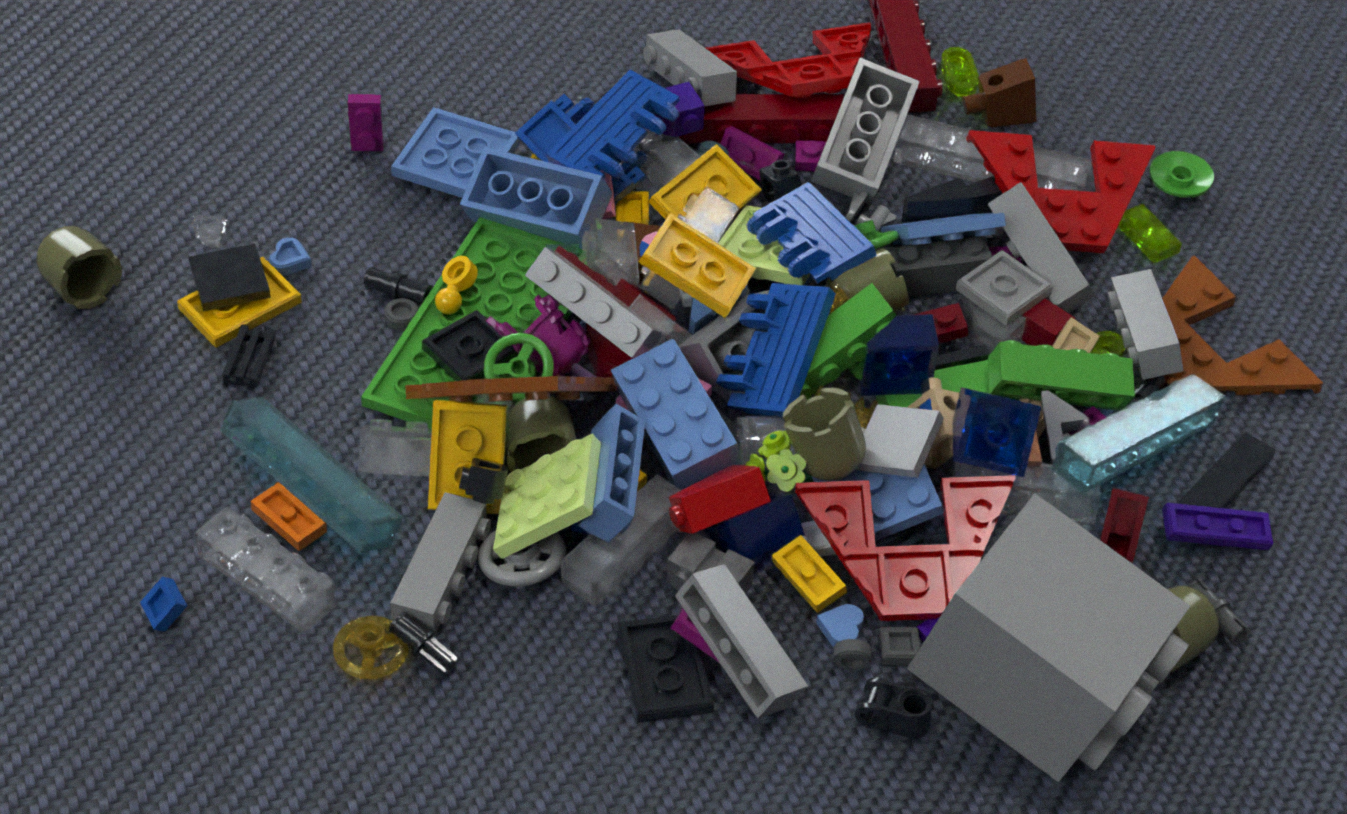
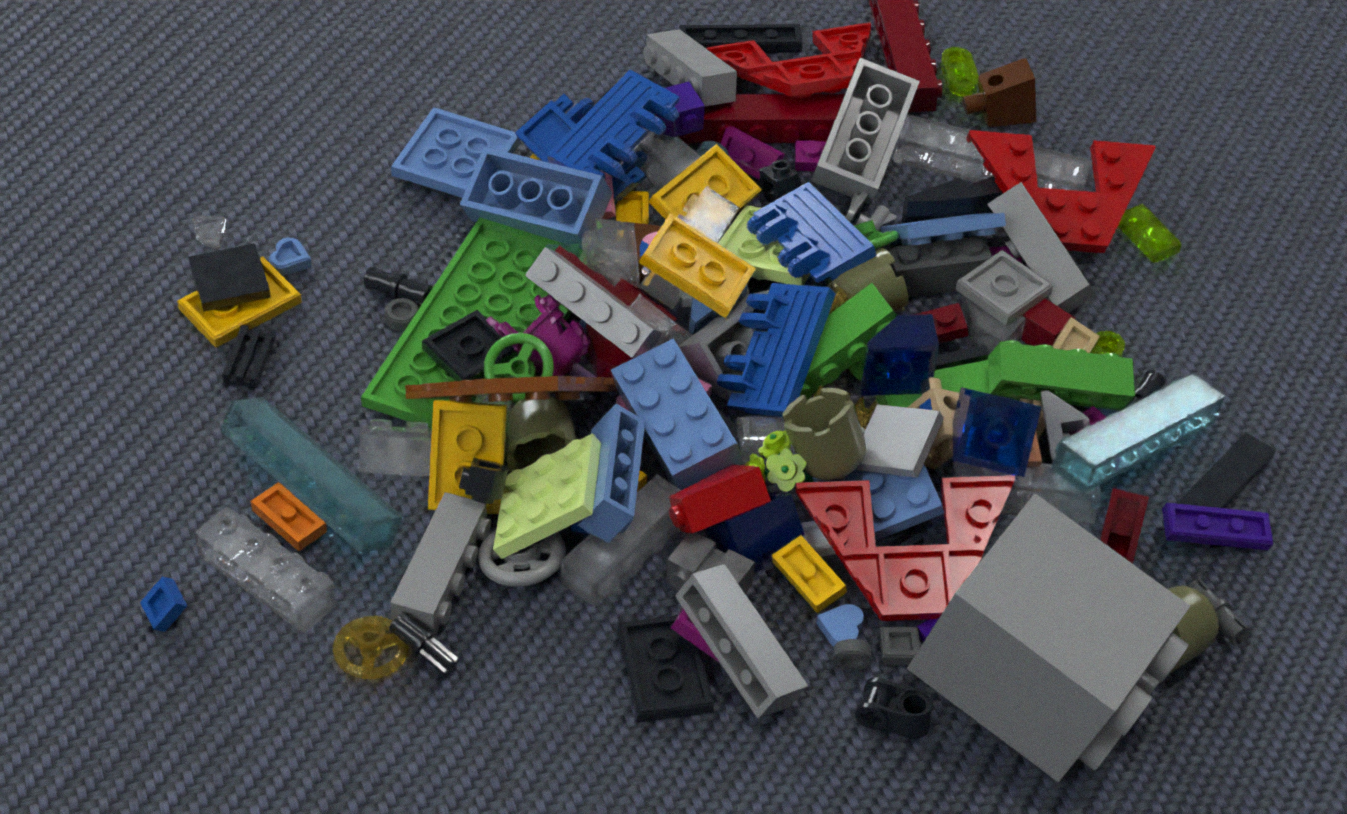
olive cylinder [36,226,122,309] -> none
magenta plate [348,94,384,151] -> none
yellow plate [435,256,478,315] -> none
light grey brick [1107,269,1183,380] -> none
bright green dish [1149,151,1214,198] -> none
dark orange wing [1153,255,1323,397] -> none
none -> black tile [679,24,803,53]

